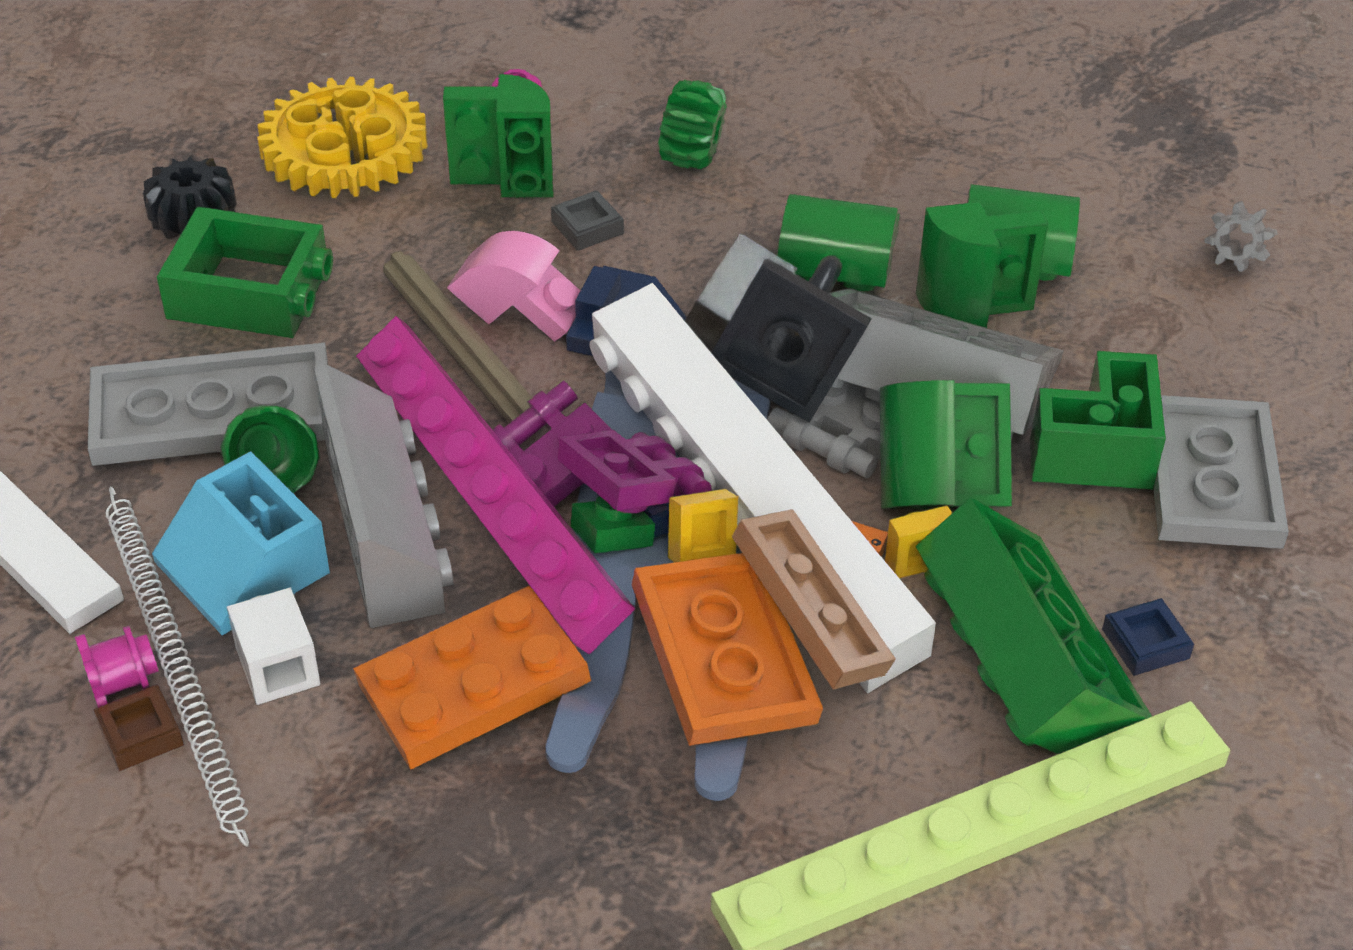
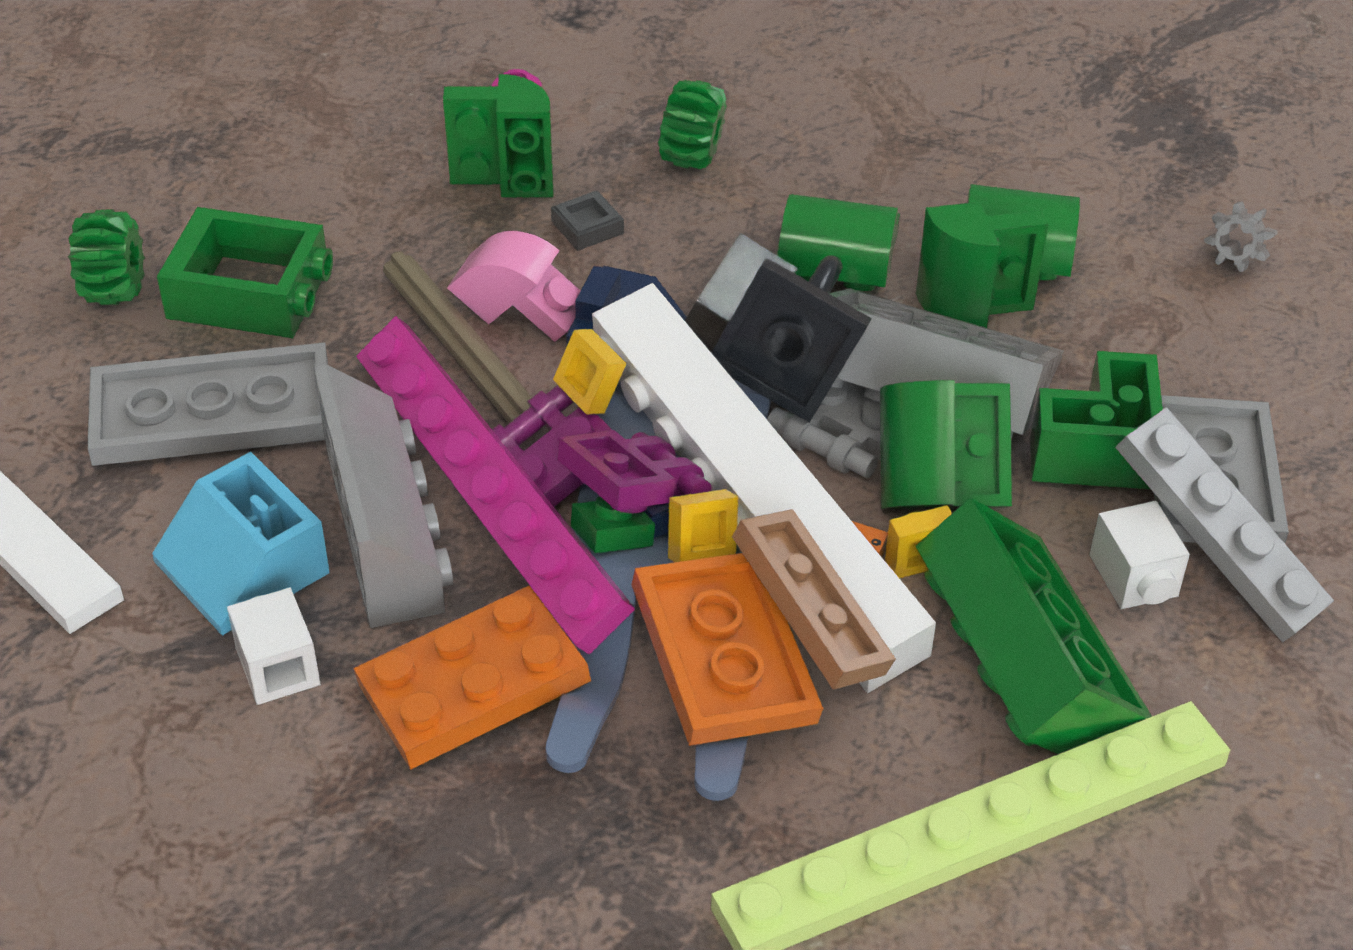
dark pink brick [75,626,159,707] -> none
reddish brown tile [93,684,184,771] -> none
white piece [106,486,249,847] -> none
black gear [143,155,237,239] -> none
green hair [220,405,320,494] -> none
yellow gear [257,77,428,198] -> none
dark blue tile [1102,598,1194,676] -> none
none -> green gear [68,209,146,305]
none -> yellow plate [553,329,627,415]
none -> white brick [1090,501,1190,609]
none -> light grey plate [1115,407,1334,643]

